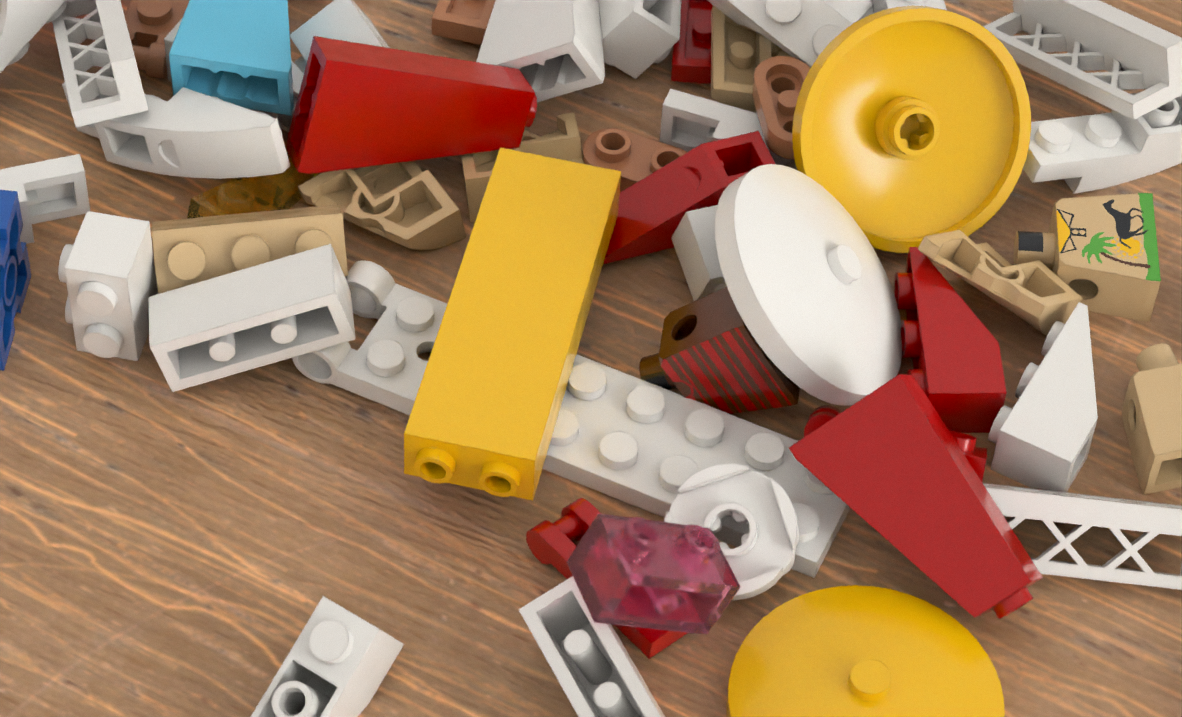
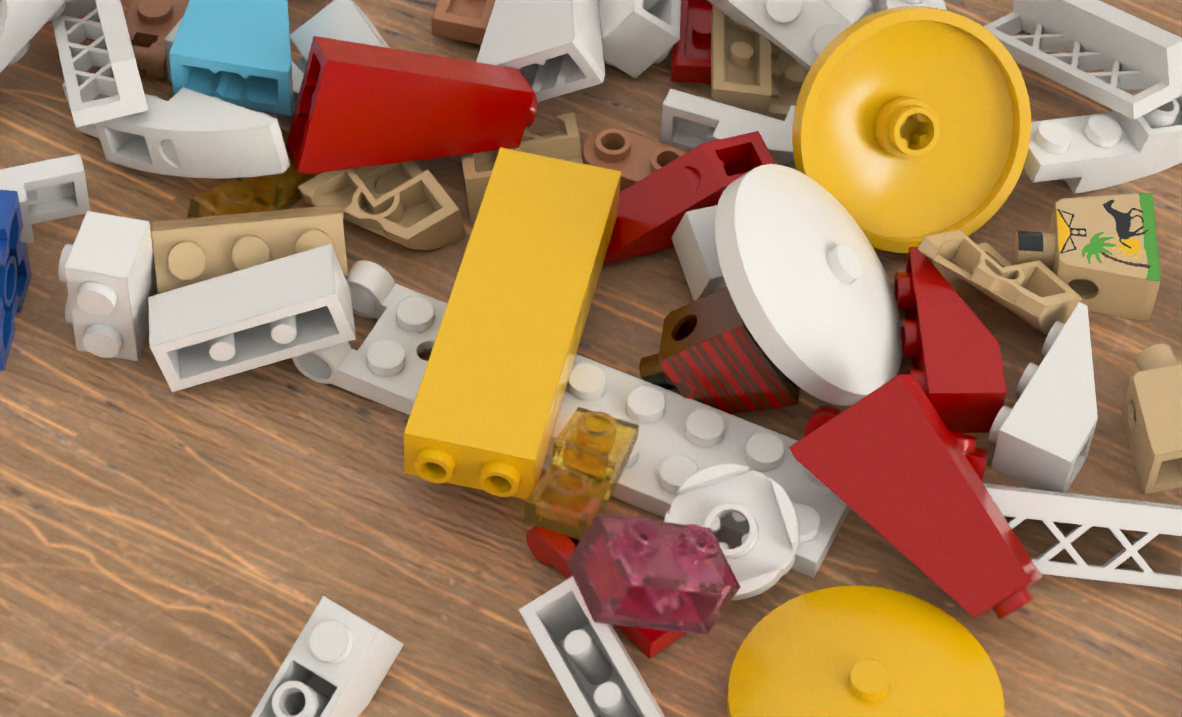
nougat plate [752,56,810,160] -> none
none -> clear yellow slope [524,407,639,541]

